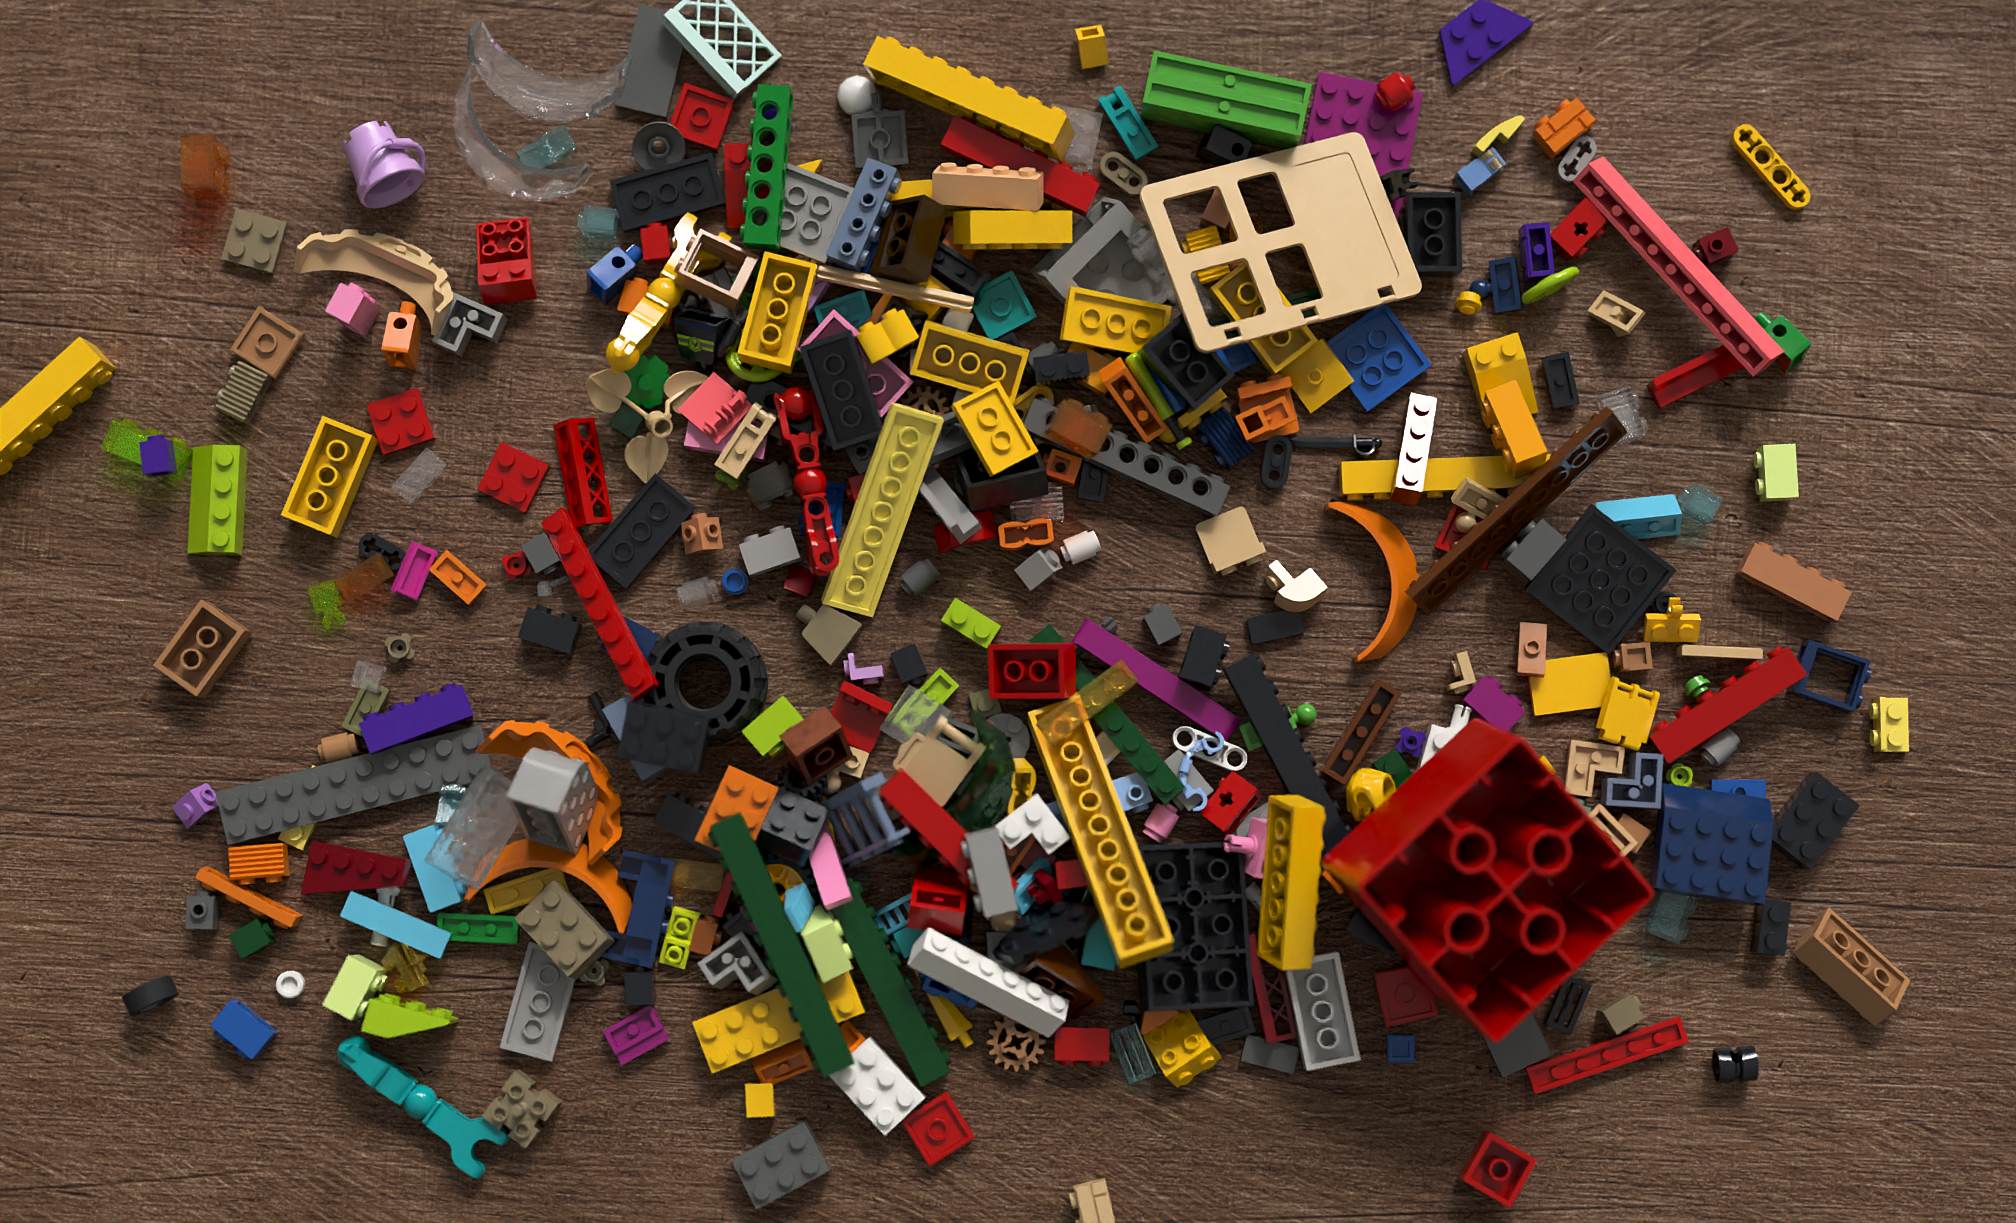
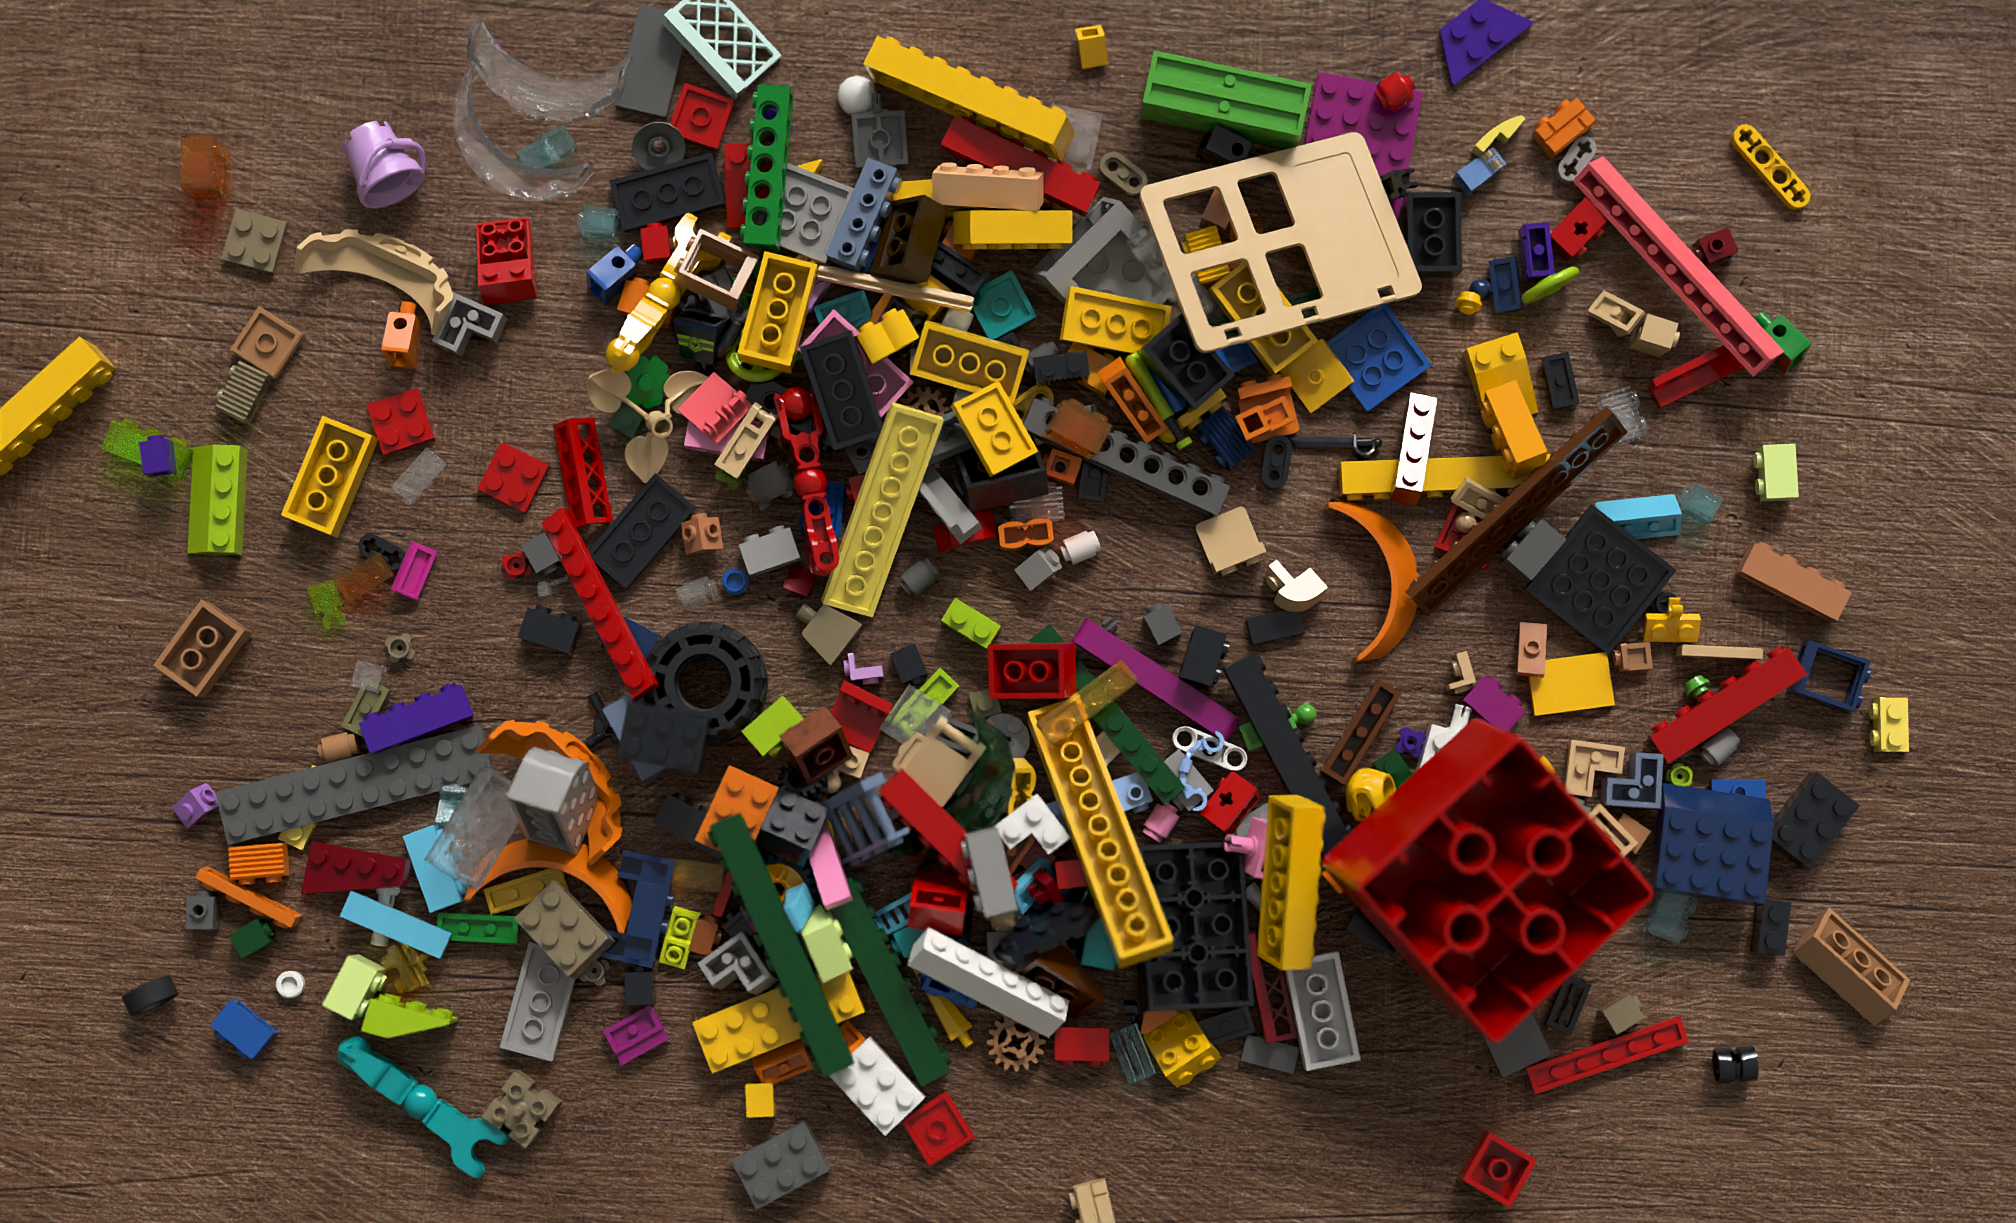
bright pink brick [325,282,380,337] -> none
orange plate [429,550,488,606] -> none
teal plate [1097,86,1158,162] -> none
red plate [1373,965,1439,1027] -> none
blue tile [1386,1035,1415,1063] -> none
yellow plate [1596,676,1660,751] -> none
none -> tan brick [1629,314,1680,358]

